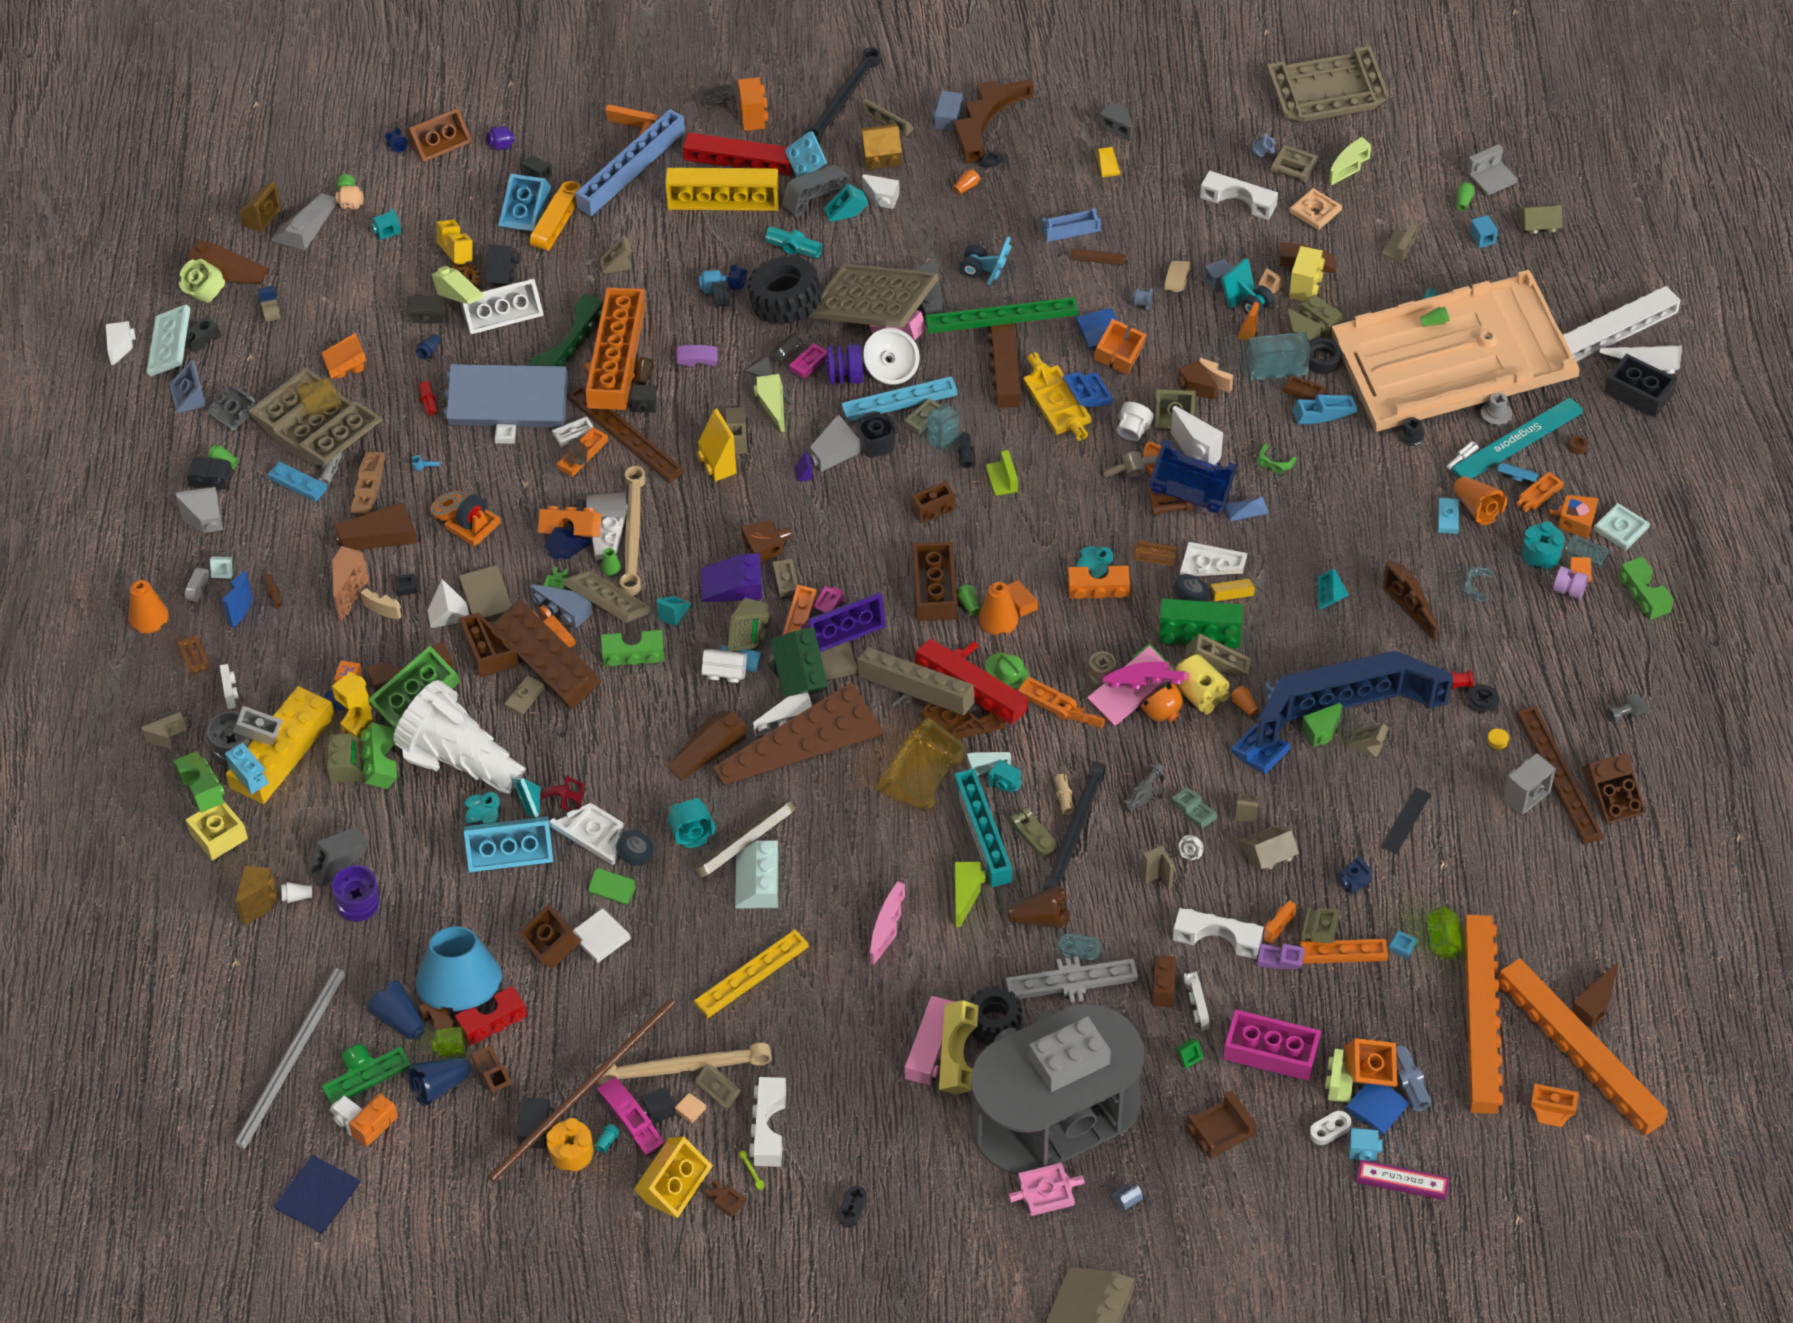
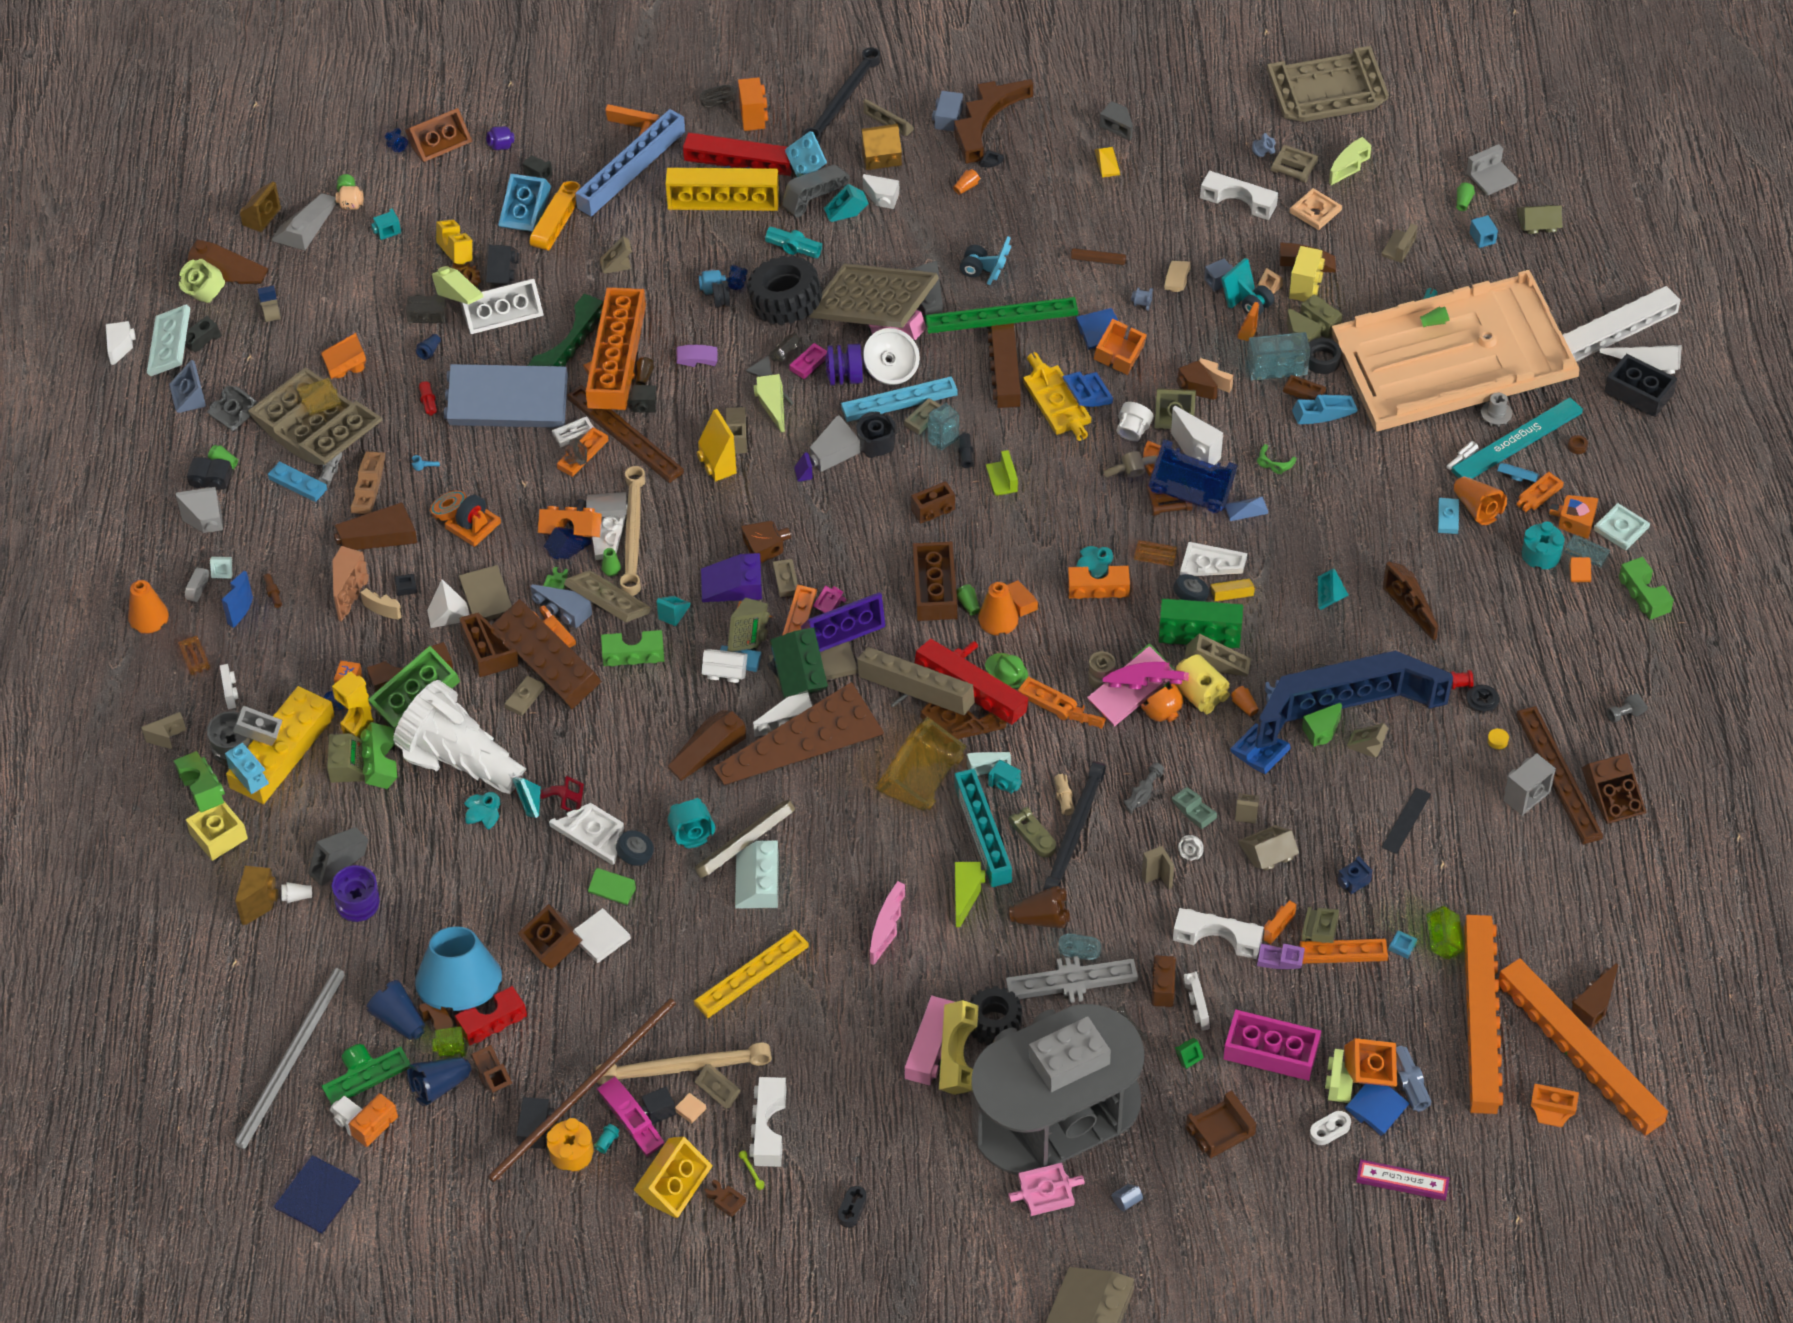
medium azure slope [464,816,553,872] -> none
white tile [495,424,516,444] -> none
medium blue container [1042,208,1101,242] -> none
medium azure brick [1349,1128,1382,1161] -> none
black piece [1399,417,1425,446] -> none
clear light blue cap [1463,566,1495,602] -> none
lavender wheel [1553,566,1589,600] -> none

